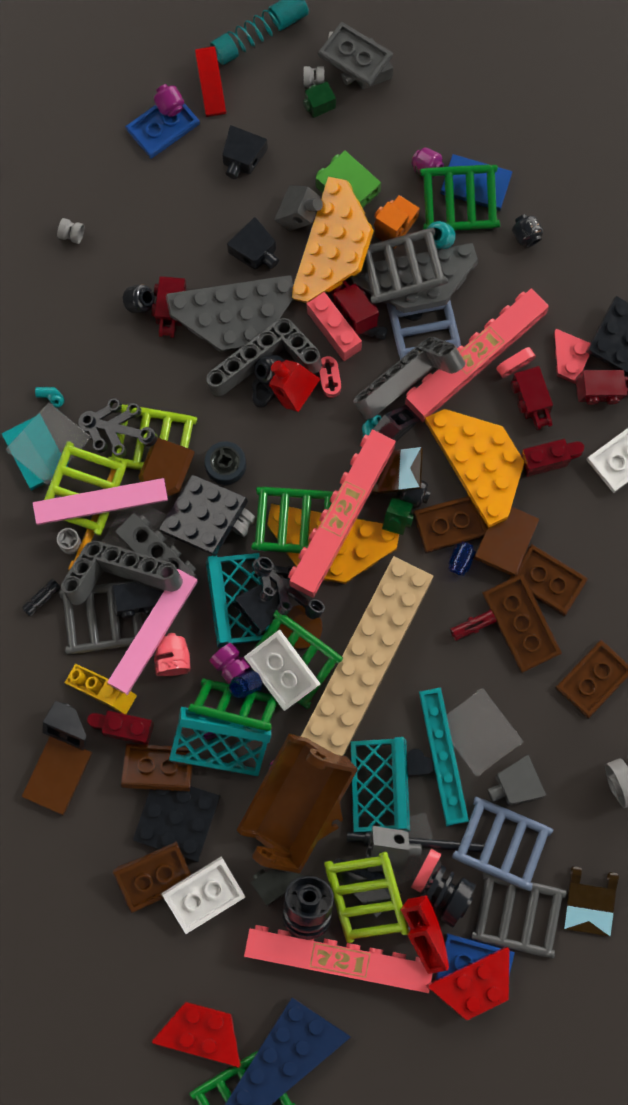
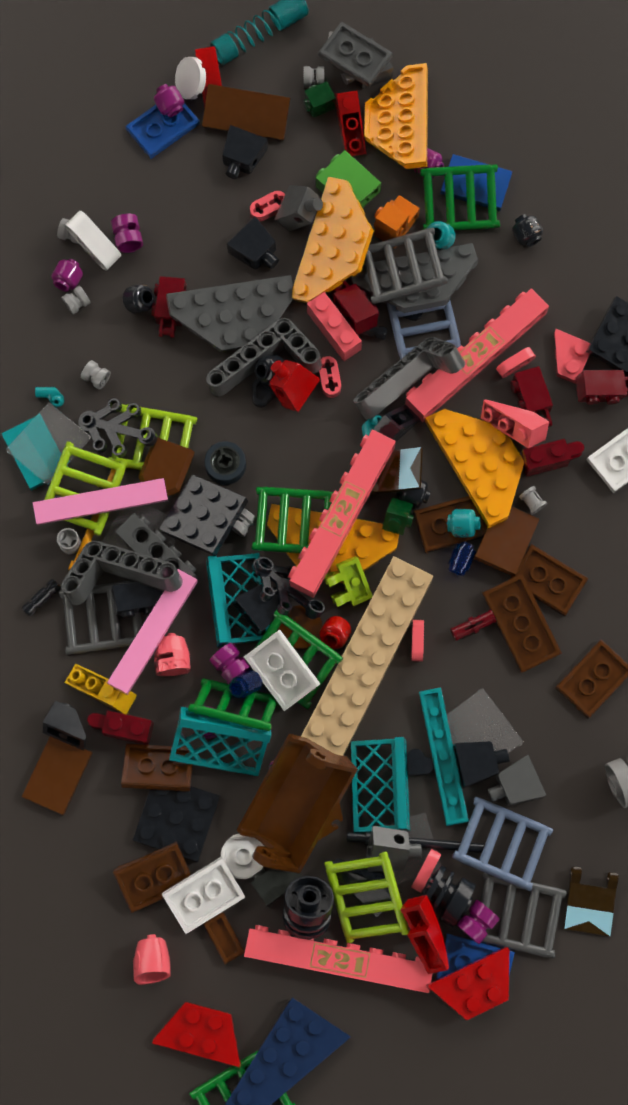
none -> magenta head [51,259,83,292]
none -> light grey wheel [61,285,91,315]
none -> white beam [64,210,121,271]
none -> light grey wheel [81,360,111,390]
none -> magenta wheel [111,214,143,253]
none -> coral helmet [133,934,171,985]
none -> white tile [175,57,206,99]
none -> reddish brown tile [202,84,291,140]
none -> reddish brown tile [203,912,245,964]
none -> white tile [221,834,264,880]
none -> coral beam [250,191,285,222]
none -> red head [319,616,352,649]
none -> lime plate [324,556,373,607]
none -> red slope [335,90,367,156]
none -> light orange plate [364,63,428,169]
none -> coral beam [411,620,424,662]
none -> teal head [447,509,480,537]
none -> black torso [453,741,510,788]
none -> magenta wheel [456,899,500,944]
none -> coral slope [480,400,549,448]
none -> light grey bush [519,486,548,515]

